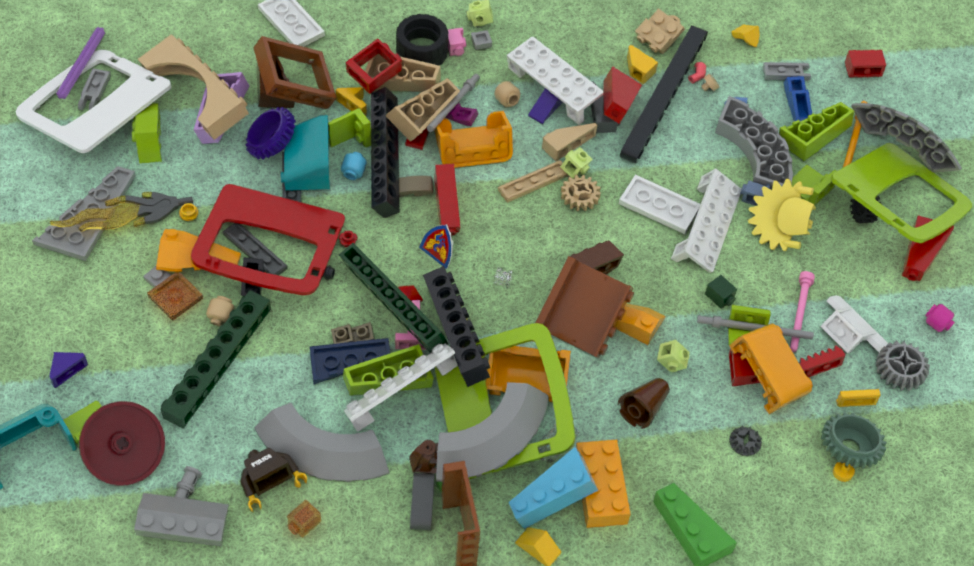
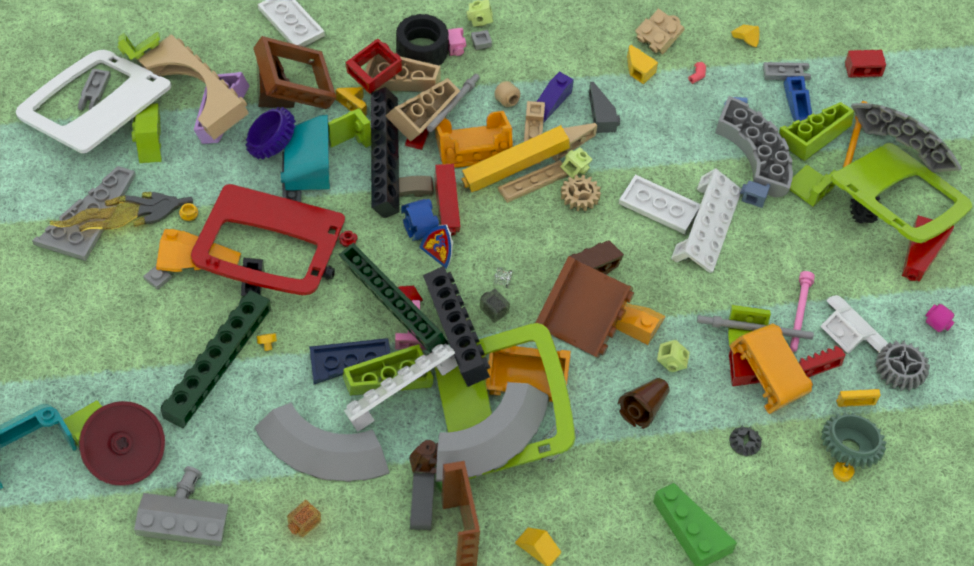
dark purple slope [49,352,88,388] -> none
medium lavender axle [56,27,105,99] -> none
clear orange plate [147,272,203,321] -> none
tan head [206,296,235,326] -> none
dark grey tile [223,223,288,275] -> none
dark brown torso [240,448,307,512] -> none
dark tan slope [331,322,375,344] -> none
medium azure head [341,152,367,180] -> none
magenta slope [445,102,478,126] -> none
white bracket [507,37,604,125] -> none
medium azure wedge [509,447,598,529] -> none
light orange brick [576,439,630,528] -> none
red slope [603,66,642,124] -> none
black beam [620,25,708,164] -> none
tan tile [702,73,720,91] -> none
dark green brick [705,275,737,309] -> none
light yellow piece [748,179,816,251] -> none
none -> lime bracket [118,32,160,60]
none -> yellow tile [256,333,277,351]
none -> blue brick [401,199,439,241]
none -> yellow brick [461,125,570,193]
none -> clear smoke brick [479,289,510,323]
none -> tan slope [524,101,545,164]

